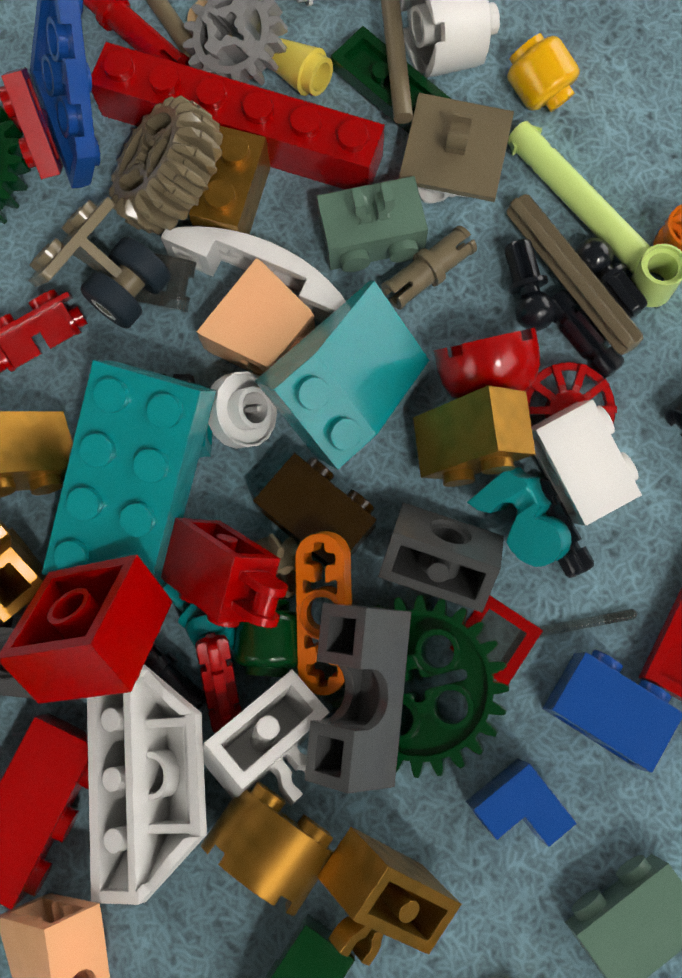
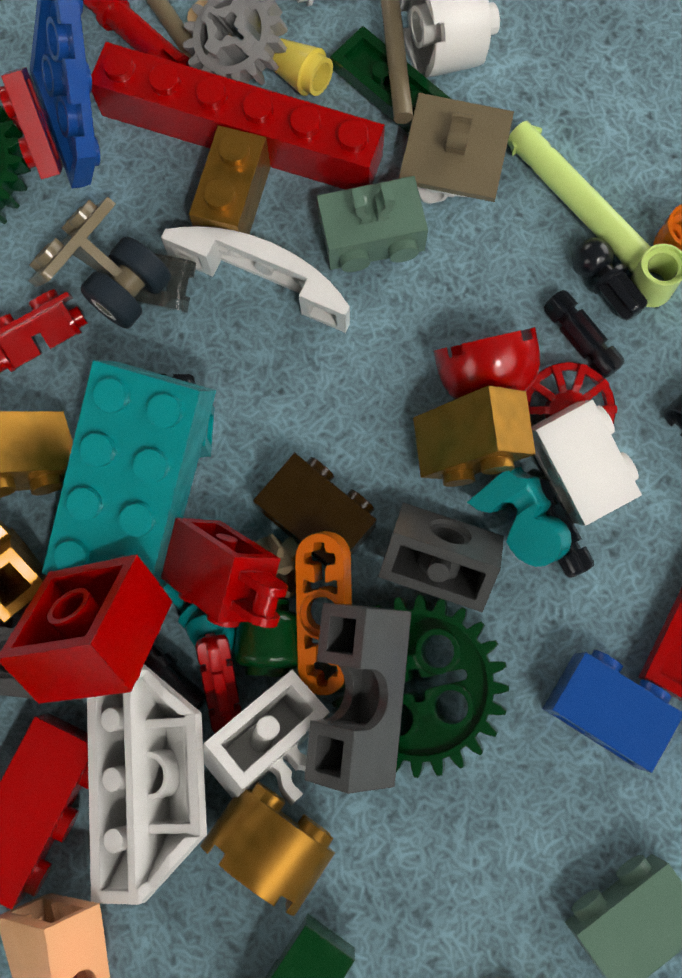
dark tan gear [109,96,223,235] -> none
light nougat torso [196,258,315,376] -> none
white plate [208,371,277,449] -> none
teal slope [255,280,430,470] -> none
pearl gold brick [317,827,462,966] -> none
dark tan pin [381,226,477,310] -> none
piece [449,595,637,685] -> none
blue piece [466,758,577,847] -> none
black axle [505,239,555,331] -> none
dark tan axle [506,194,643,355] -> none
yellow head [507,33,580,112] -> none

